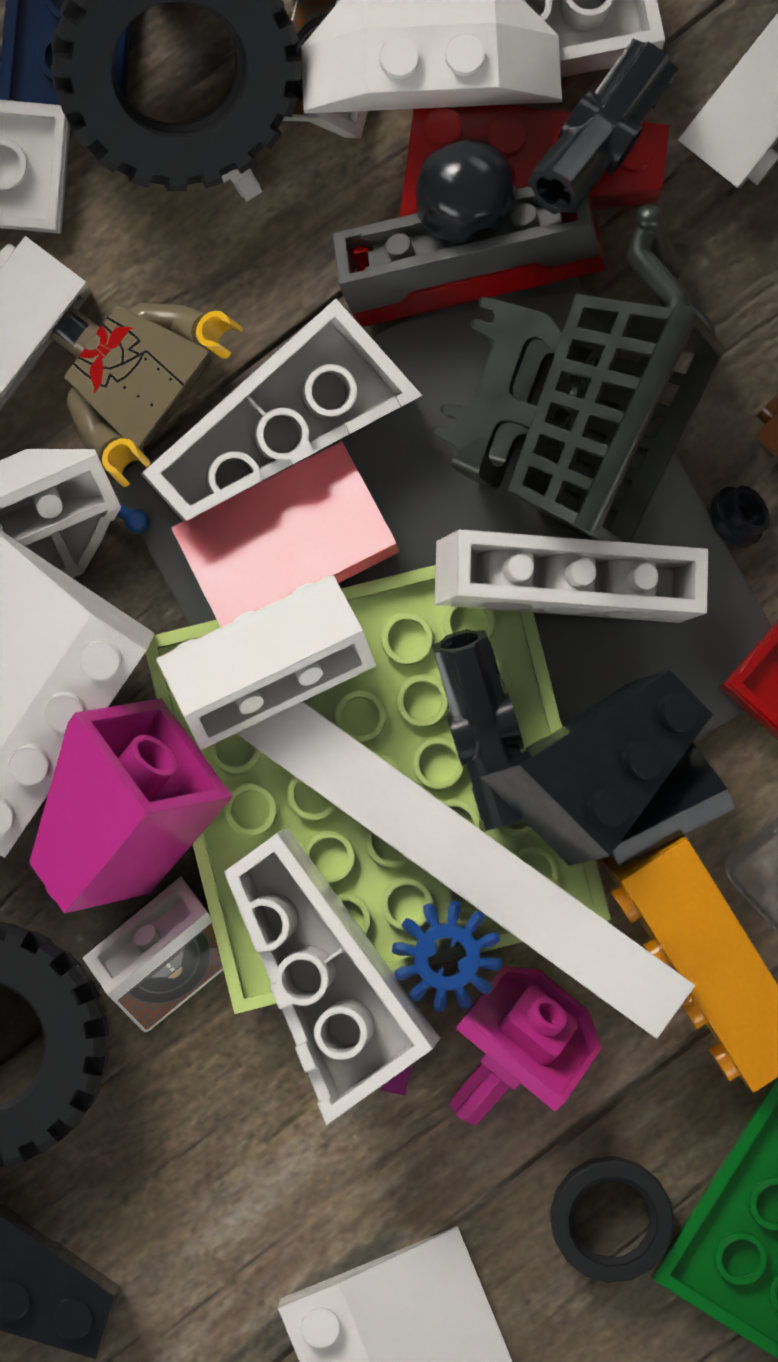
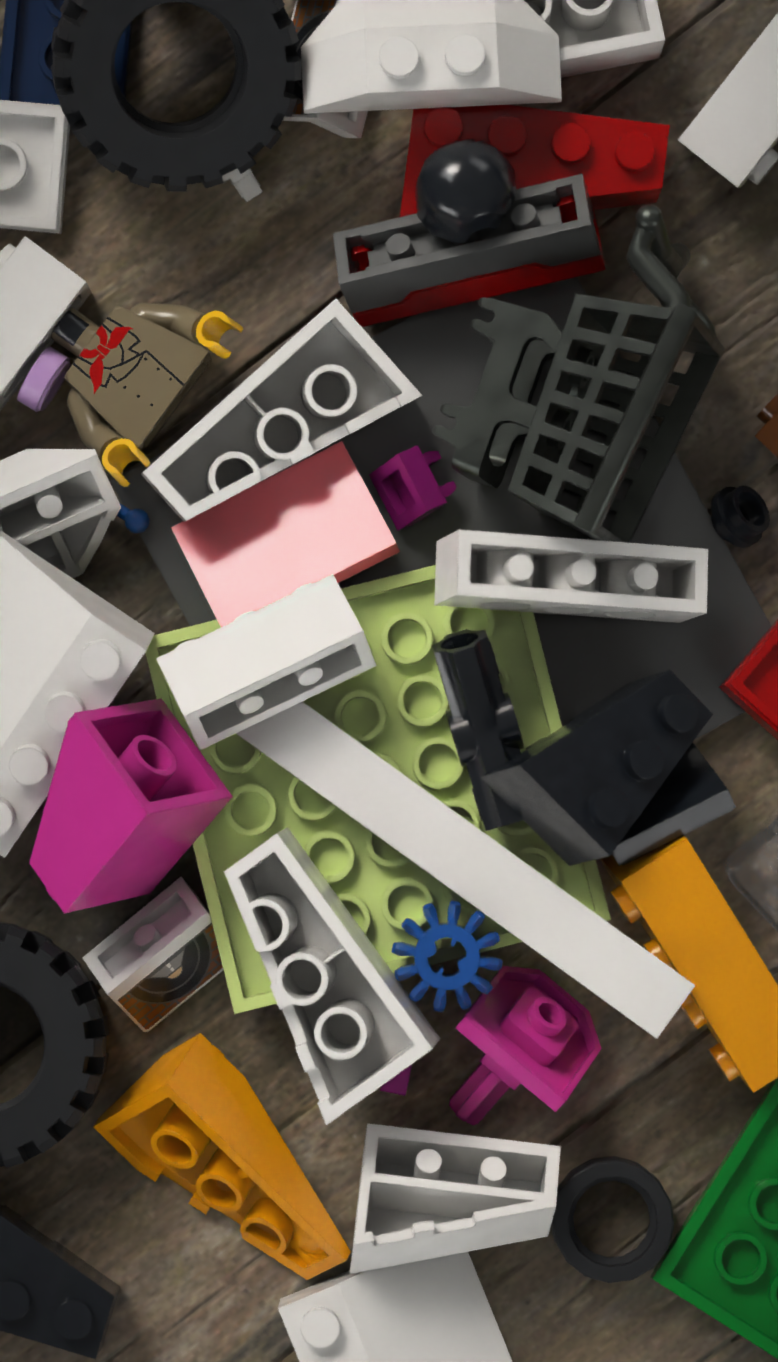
black piece [527,38,679,215] -> none
none -> lavender tile [17,346,71,412]
none -> light orange wedge [93,1033,351,1280]
none -> white wedge [349,1123,561,1274]
none -> magenta tile [369,445,457,531]

